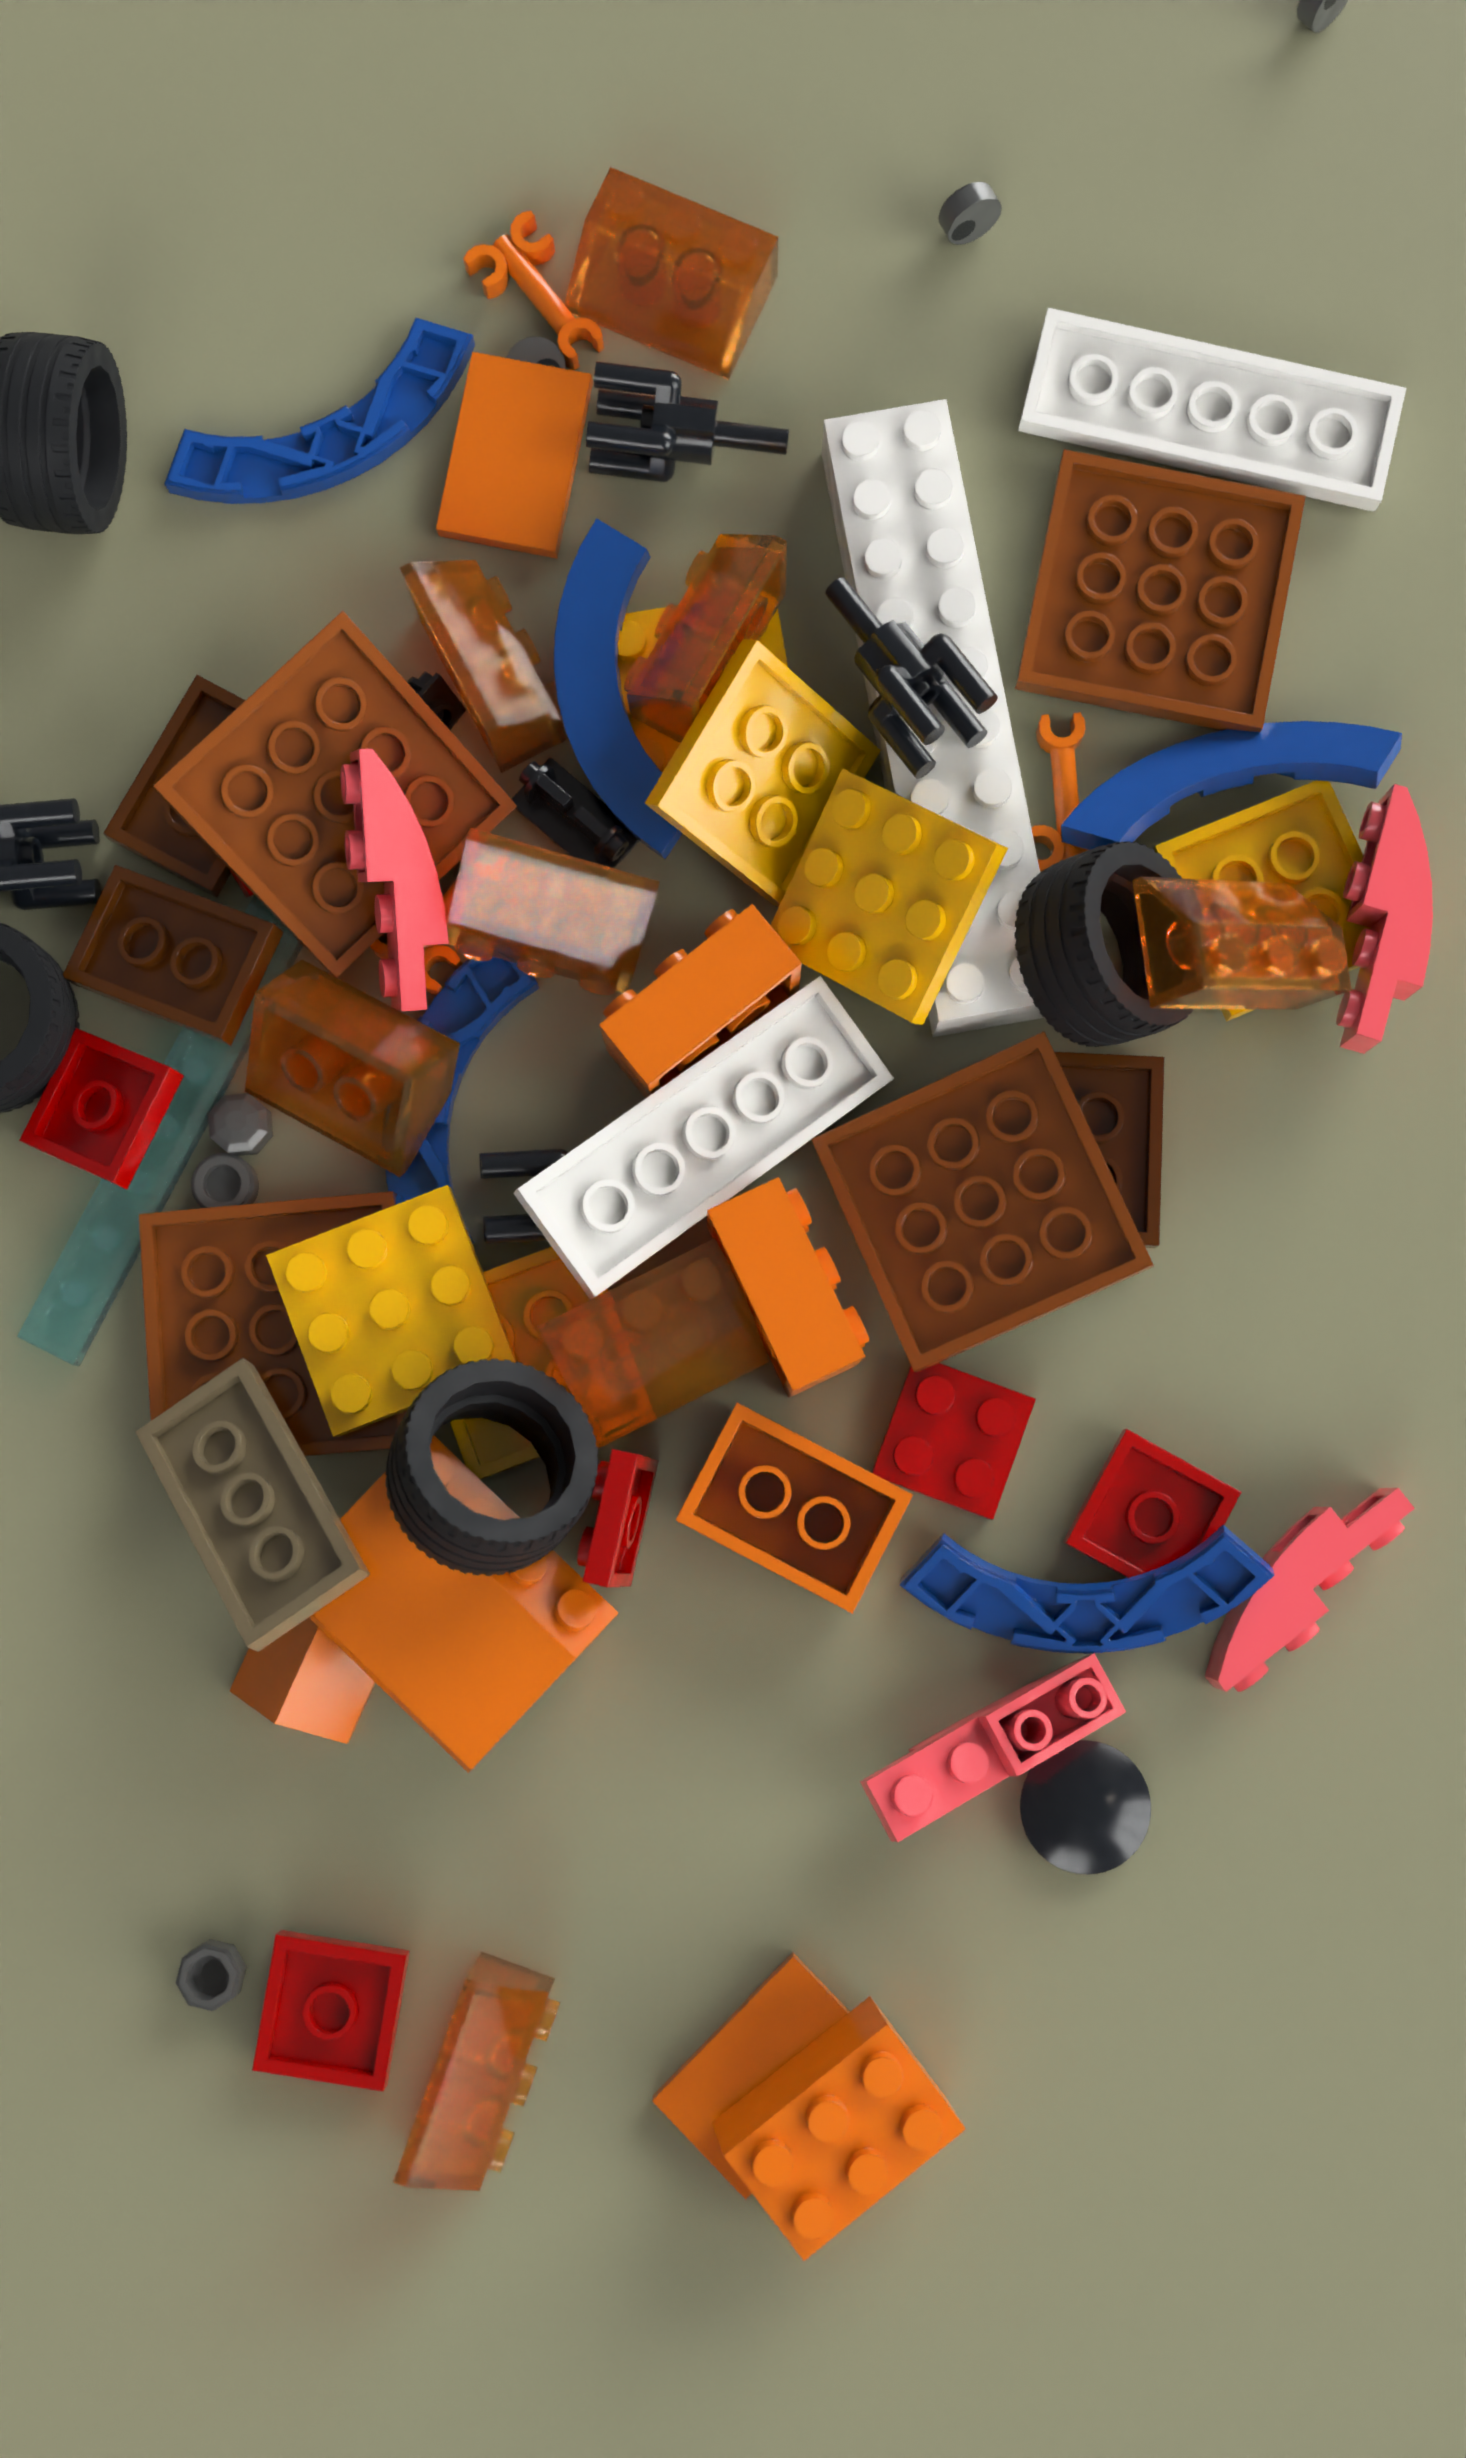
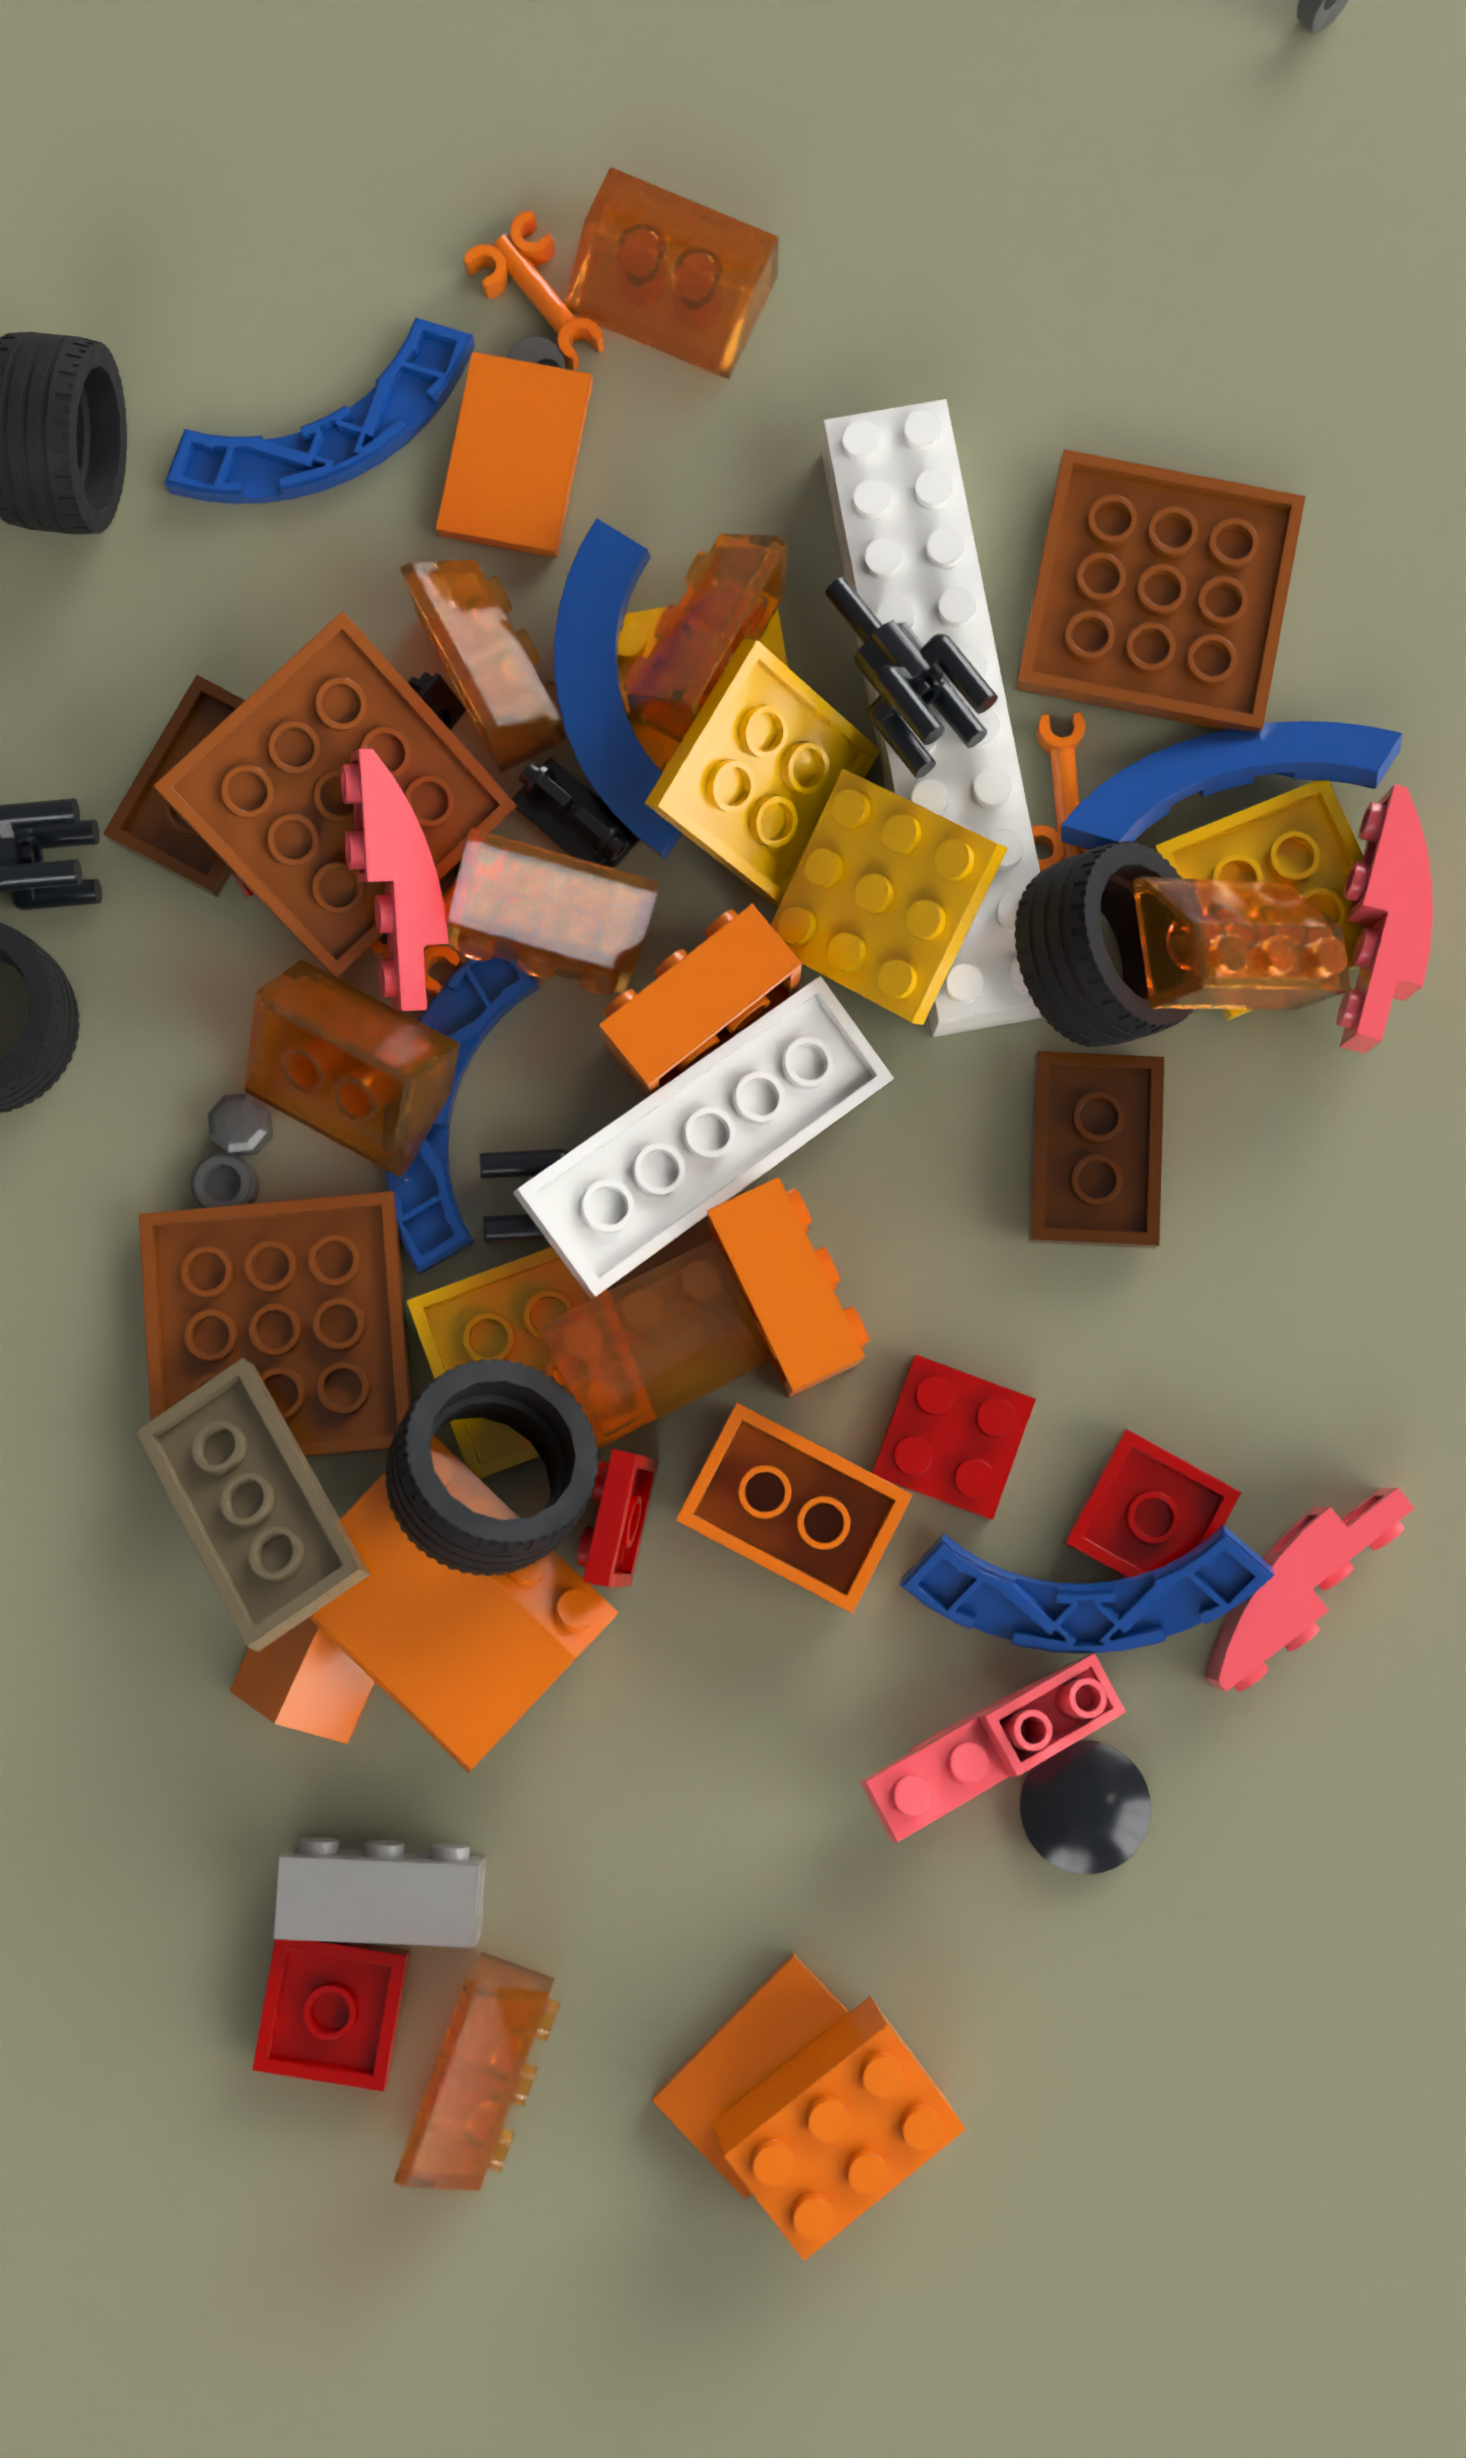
clear light blue tile [17,895,303,1366] -> none
red plate [19,1028,184,1190] -> none
reddish brown plate [63,864,284,1046] -> none
dark grey tile [176,1939,247,2011] -> none
yellow plate [266,1185,517,1437] -> none
black plant [586,362,789,482] -> none
dark orange plate [811,1031,1154,1373] -> none
dark grey tile [938,182,1002,245] -> none
white plate [1018,307,1406,512] -> none
none -> light grey brick [273,1837,486,1948]

